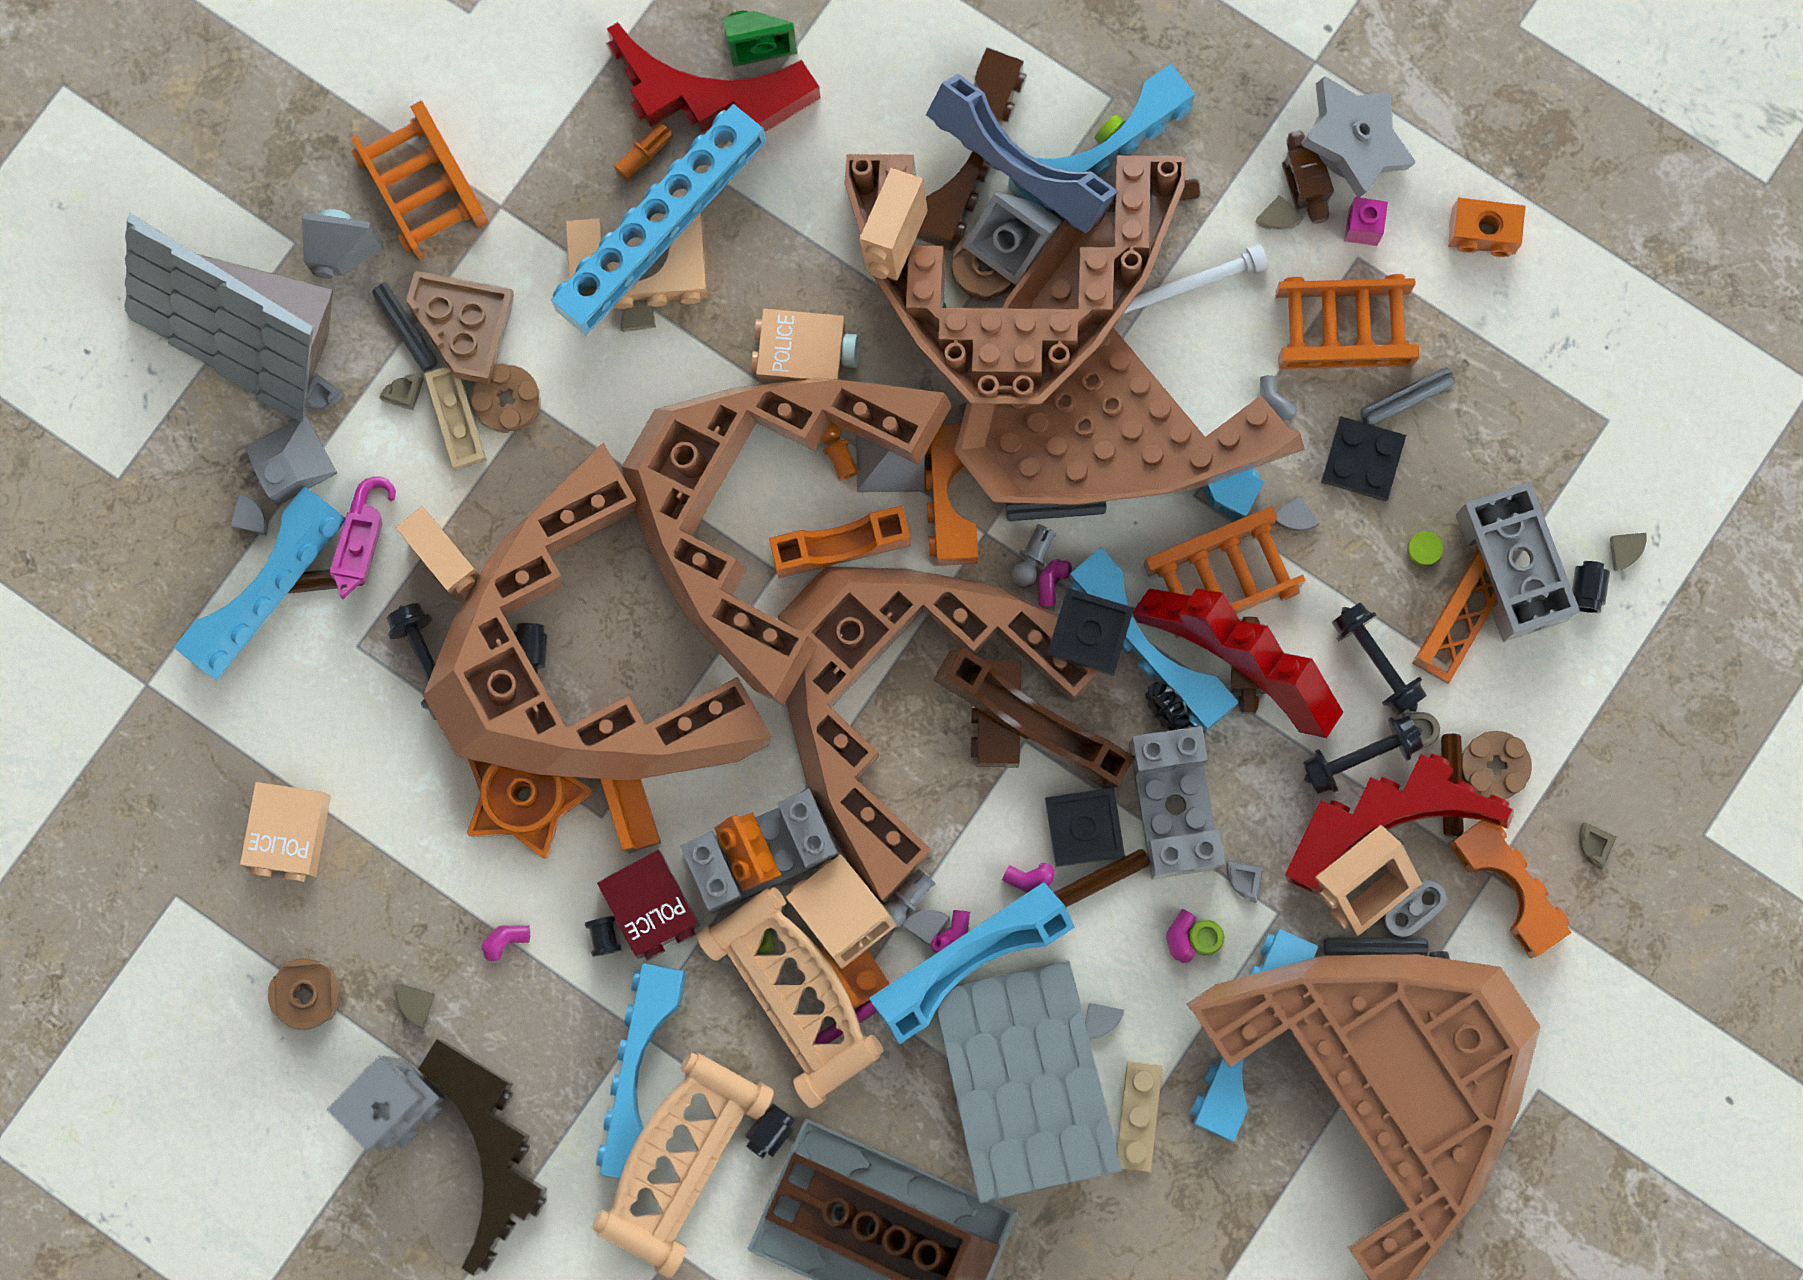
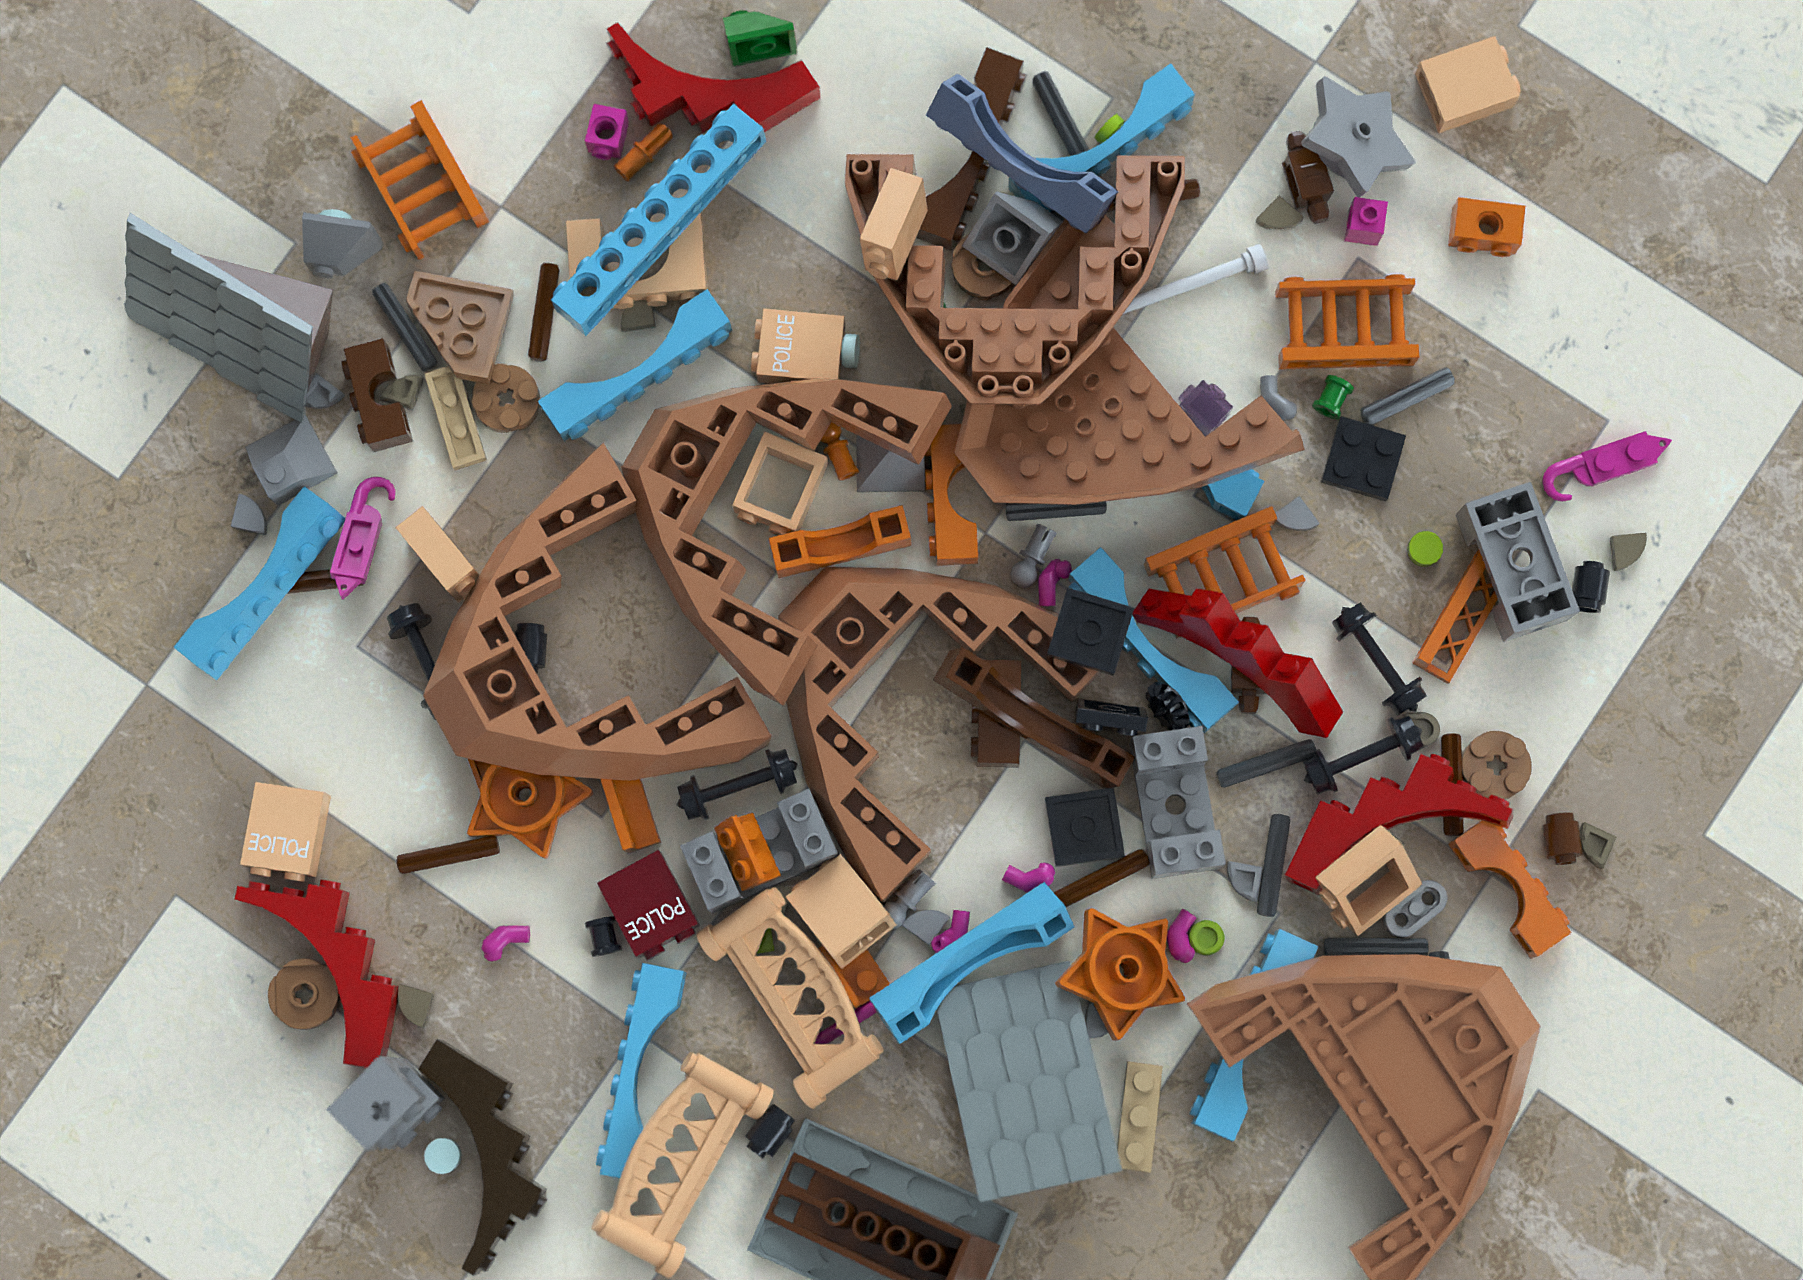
none -> red arch [234,879,399,1068]
none -> reddish brown arch [341,338,413,452]
none -> reddish brown axle [396,836,500,874]
none -> light aqua tile [424,1138,462,1174]
none -> reddish brown axle [528,263,559,361]
none -> medium azure arch [538,289,732,442]
none -> dark pink brick [585,104,630,160]
none -> black piece [676,749,798,820]
none -> light nougat window [732,431,828,536]
none -> dark grey axle [1032,71,1089,156]
none -> orange plate [1055,908,1185,1041]
none -> black plate [1076,698,1148,736]
none -> clear purple brick [1178,380,1233,437]
none -> dark grey axle [1216,739,1316,788]
none -> dark grey axle [1257,814,1291,917]
none -> green bush [1312,375,1354,419]
none -> light nougat brick [1415,36,1521,133]
none -> dark pink plate [1542,431,1672,502]
none -> reddish brown brick [1543,812,1583,865]

